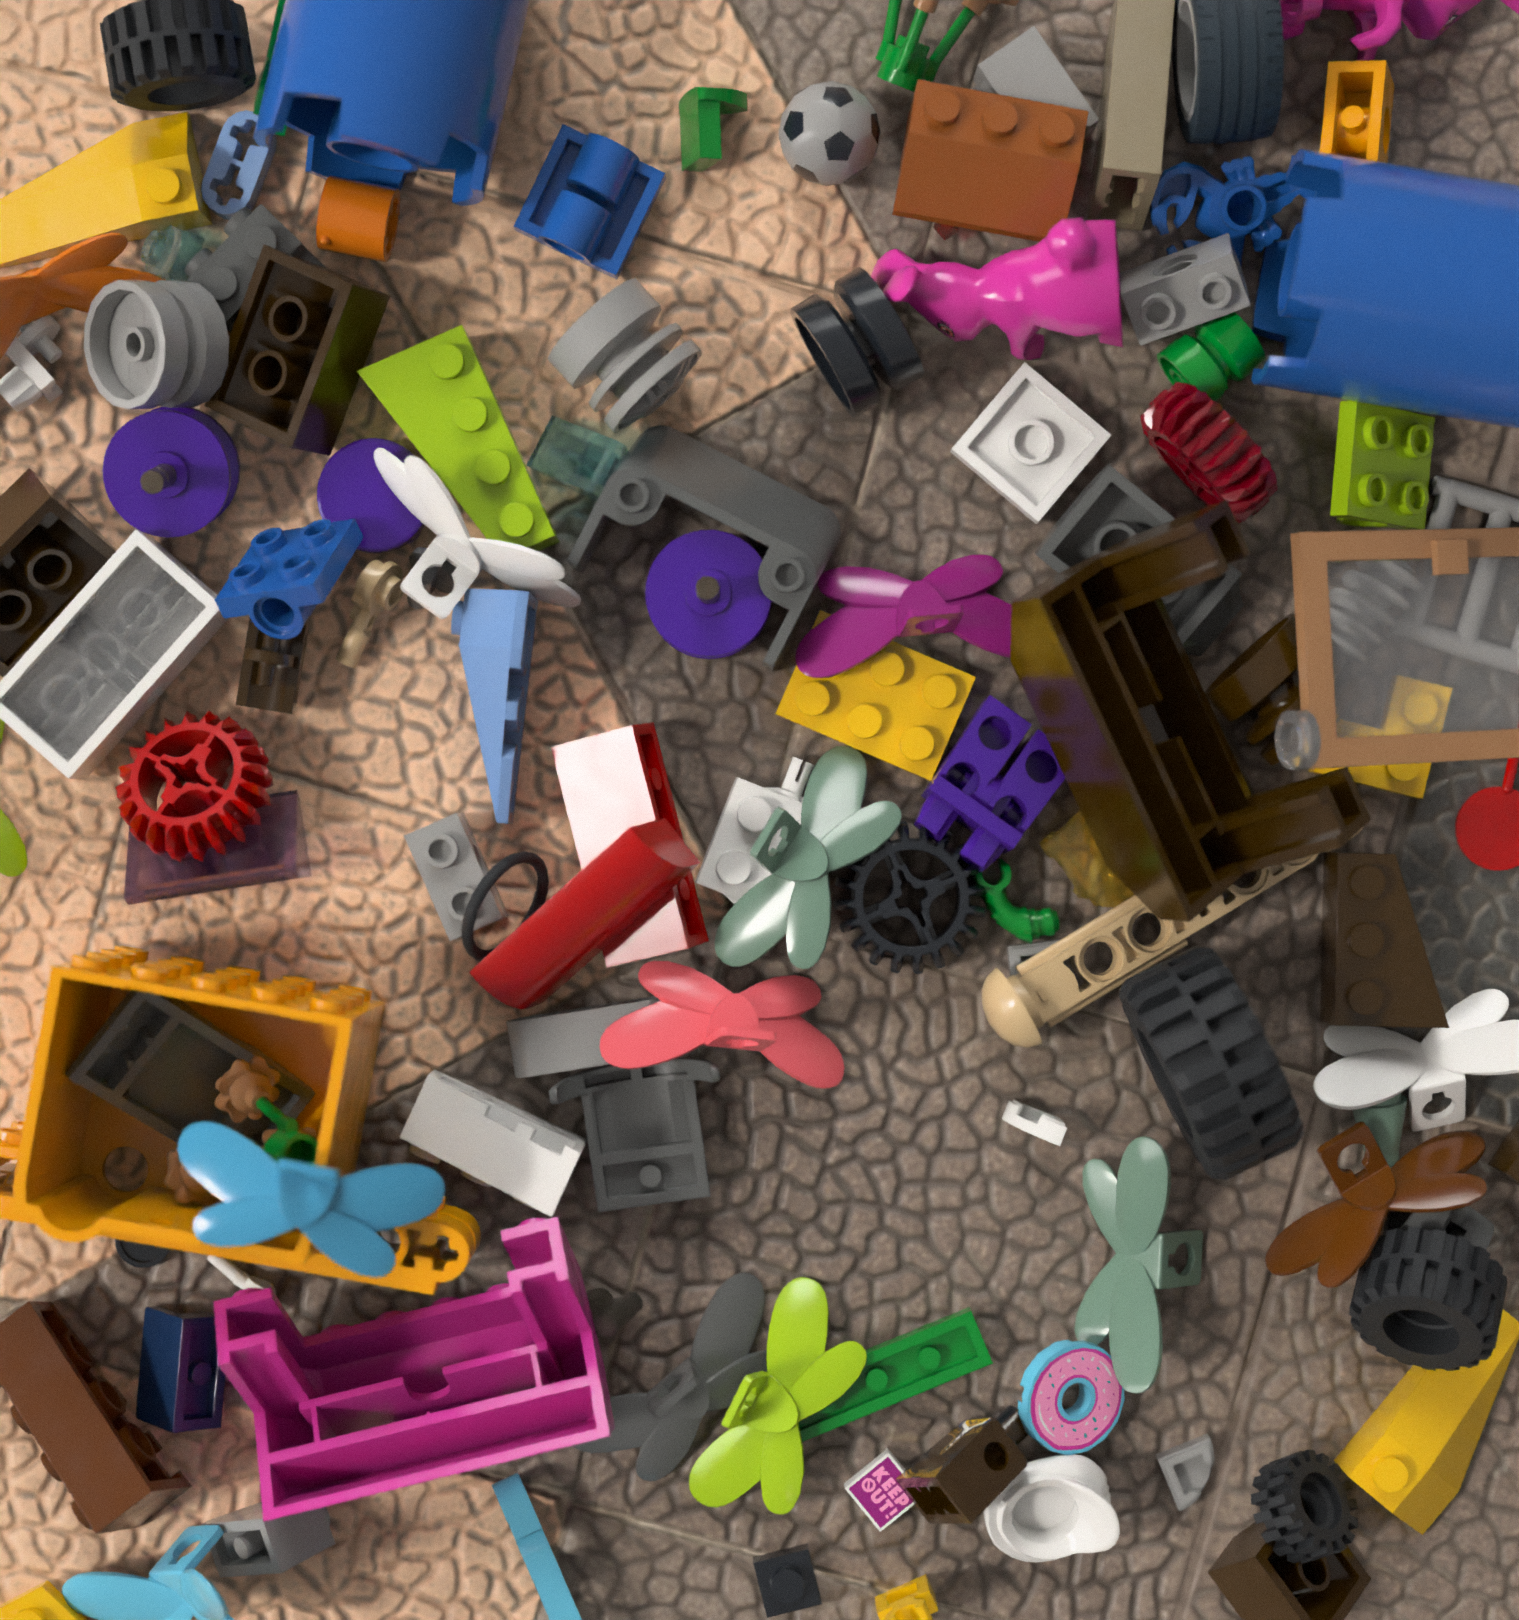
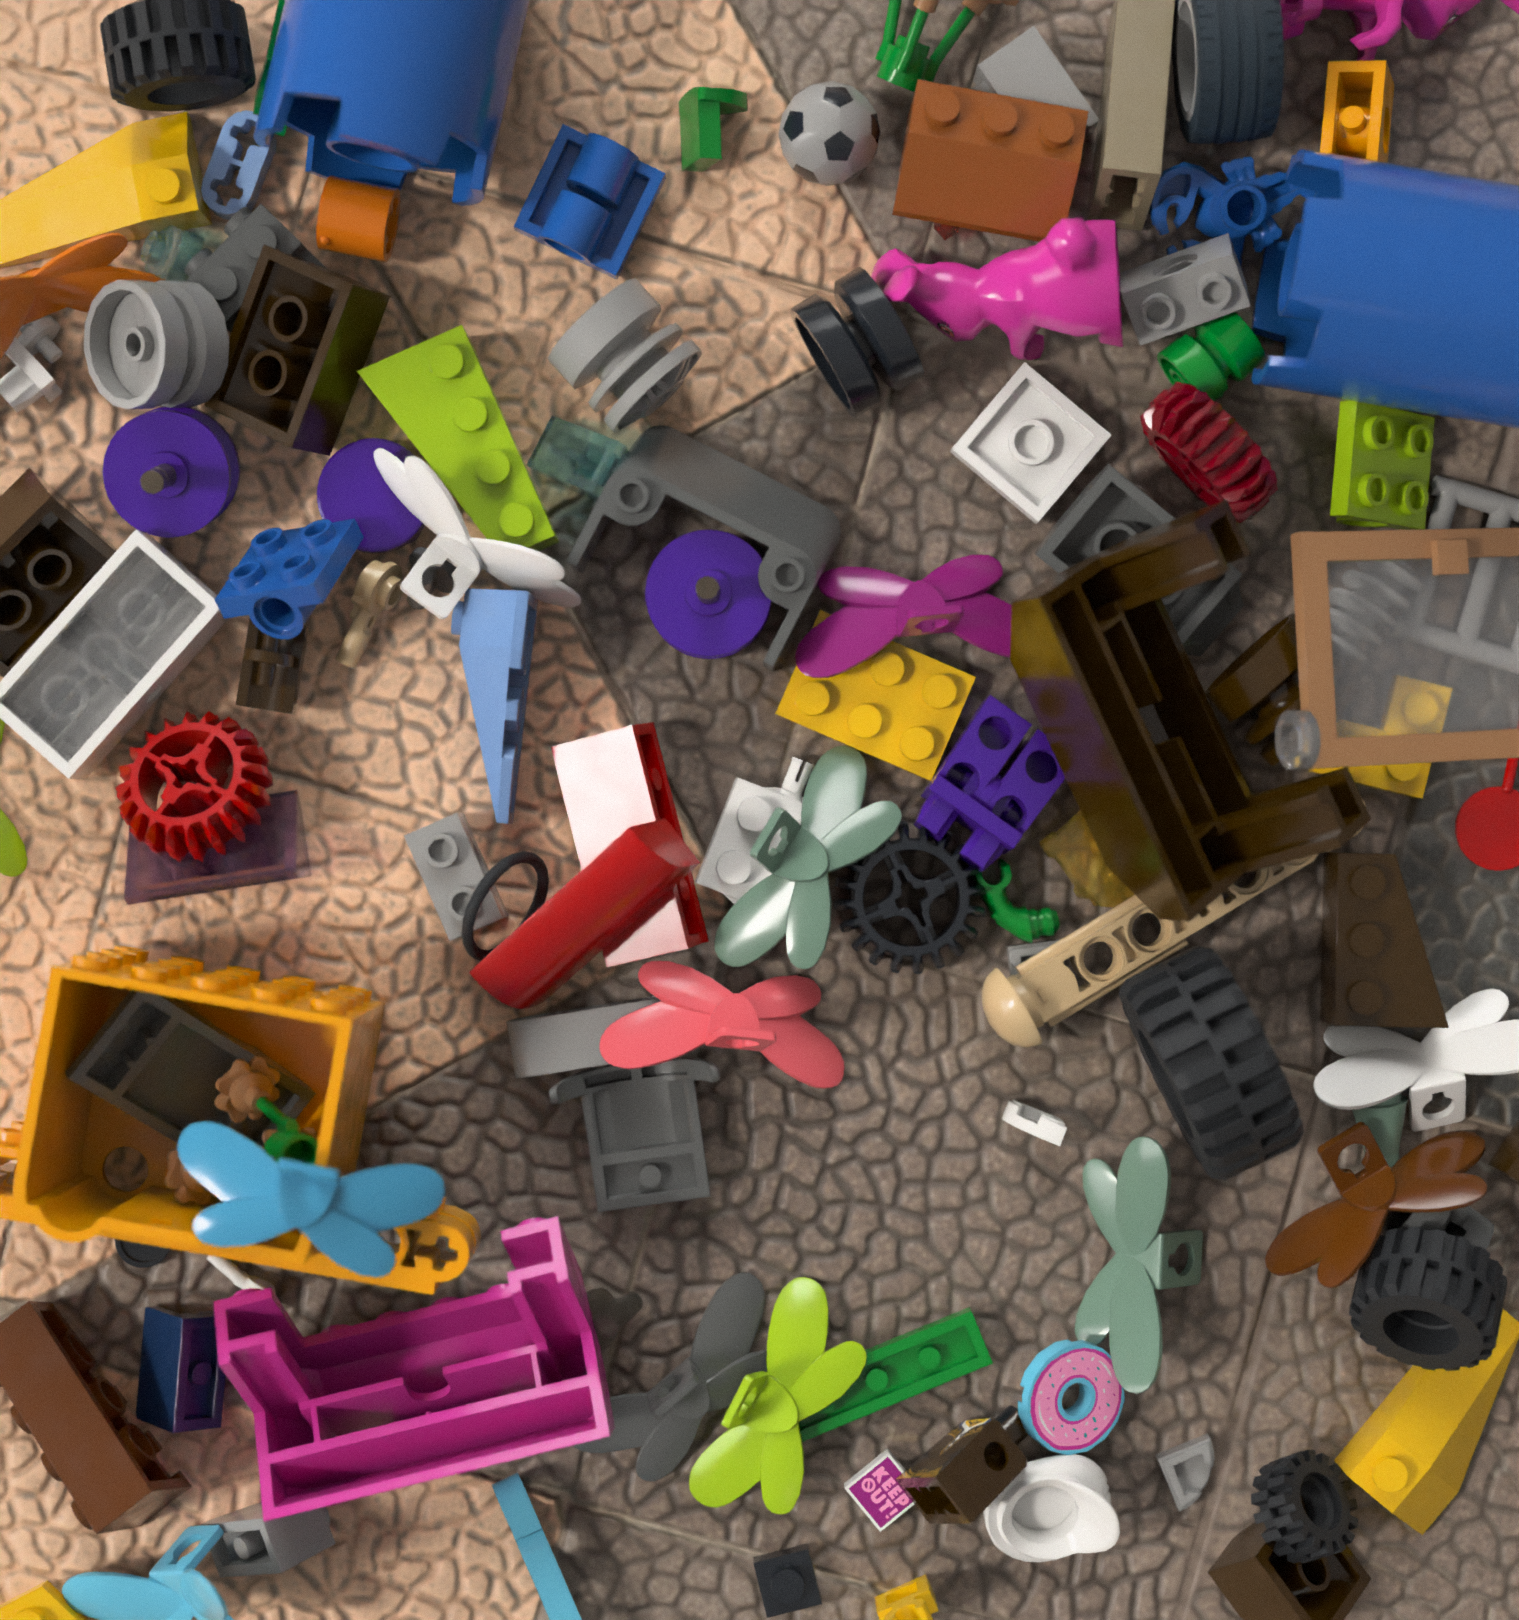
white wedge [399,1069,587,1217] -> none

